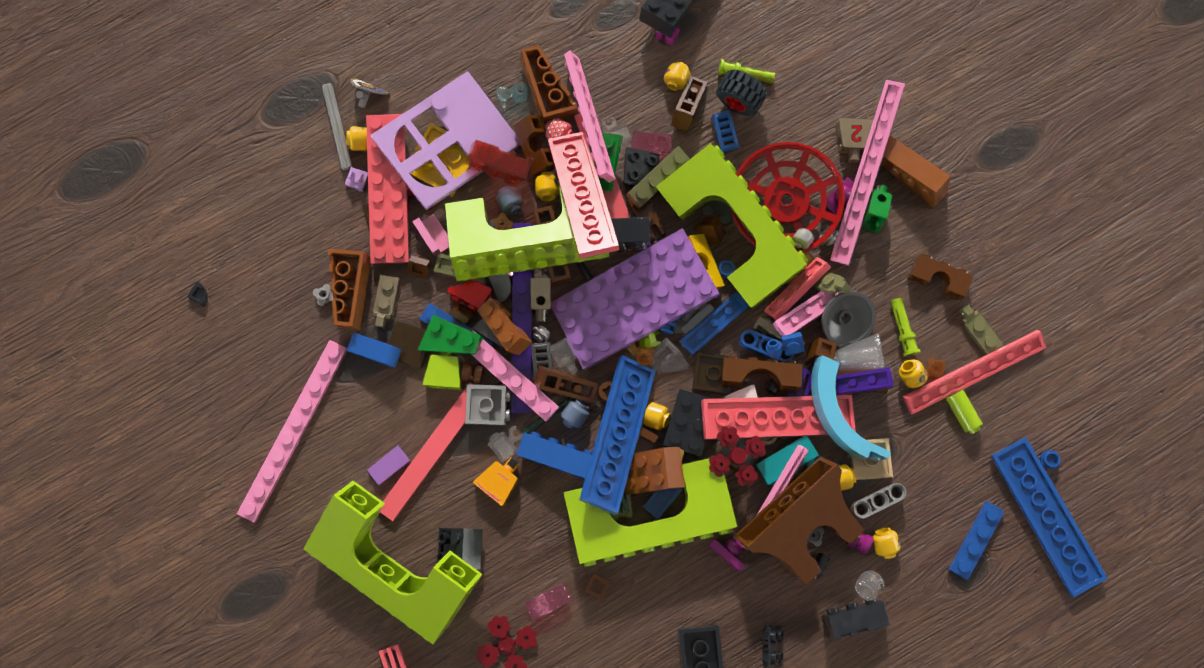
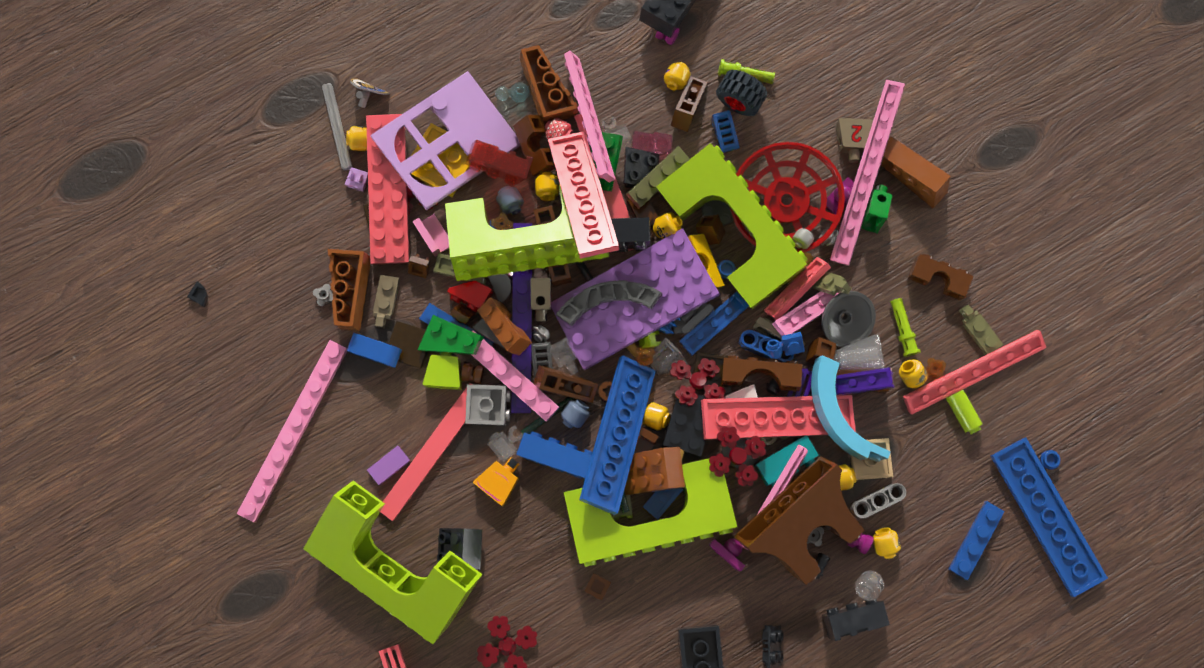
clear pink slope [524,583,571,620] -> none
none -> dark grey tile [556,280,662,326]
none -> yellow head [653,212,683,239]
none -> dark red plant [670,358,725,406]

